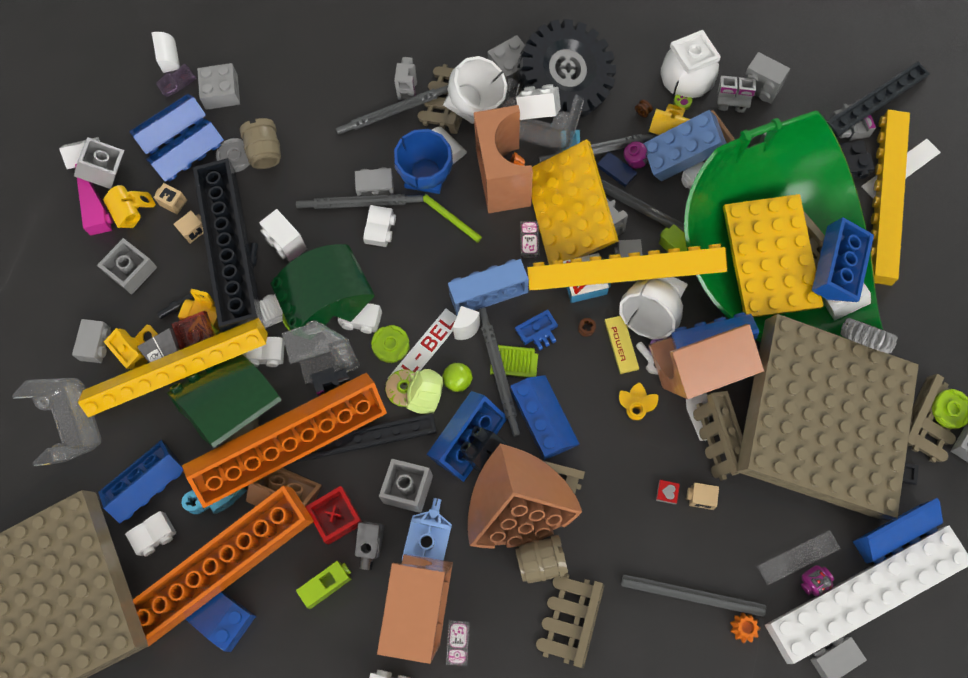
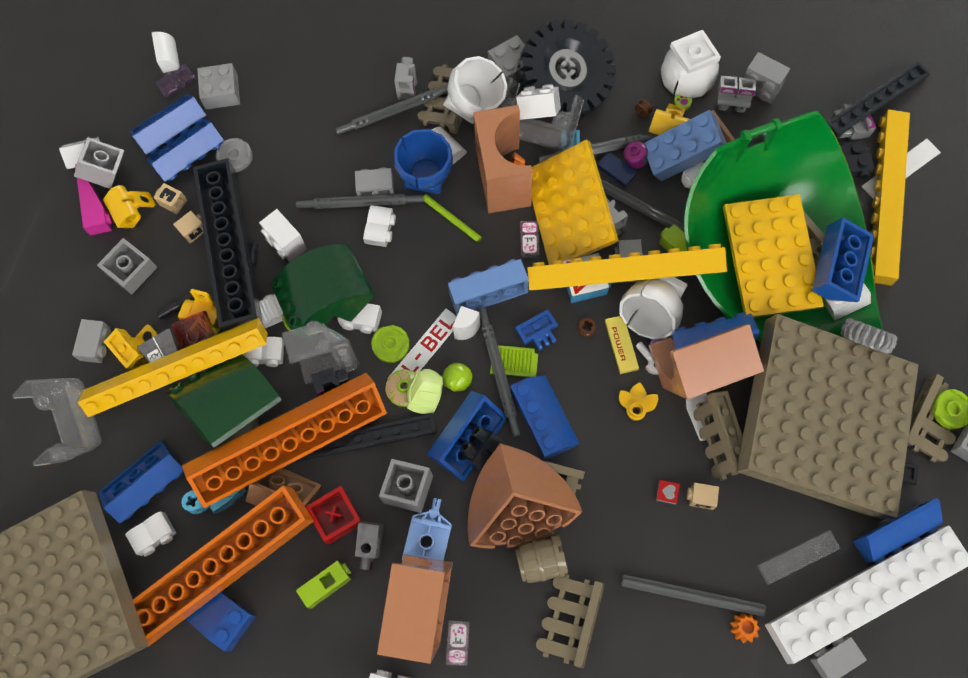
dark tan piece [240,118,281,169] -> none
magenta head [801,565,834,597] -> none

